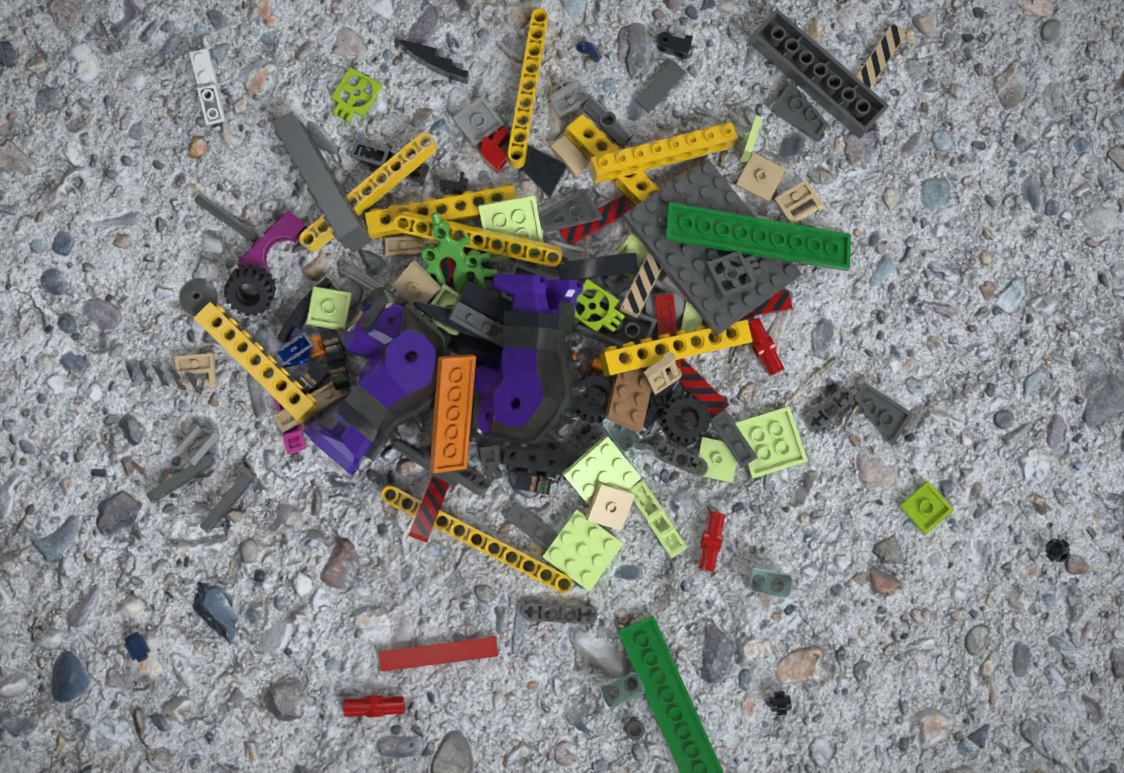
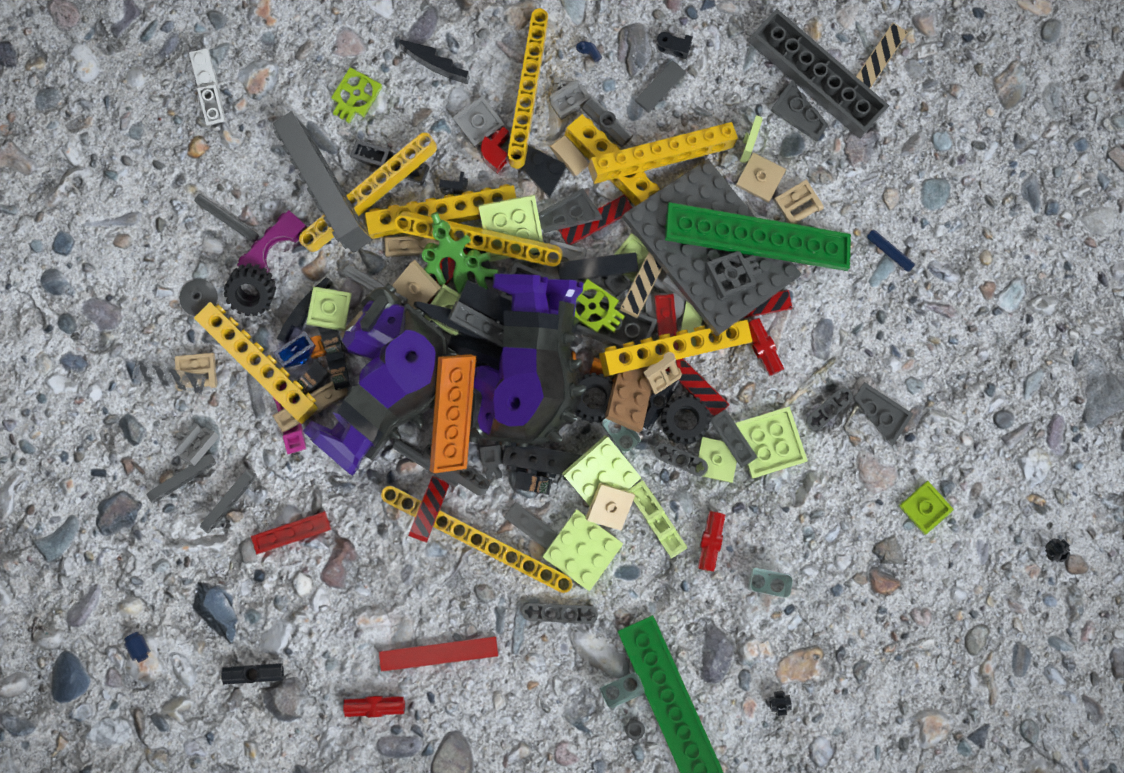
none -> black piece [221,663,284,685]
none -> red tile [251,511,332,555]
none -> dark blue axle [867,229,915,272]

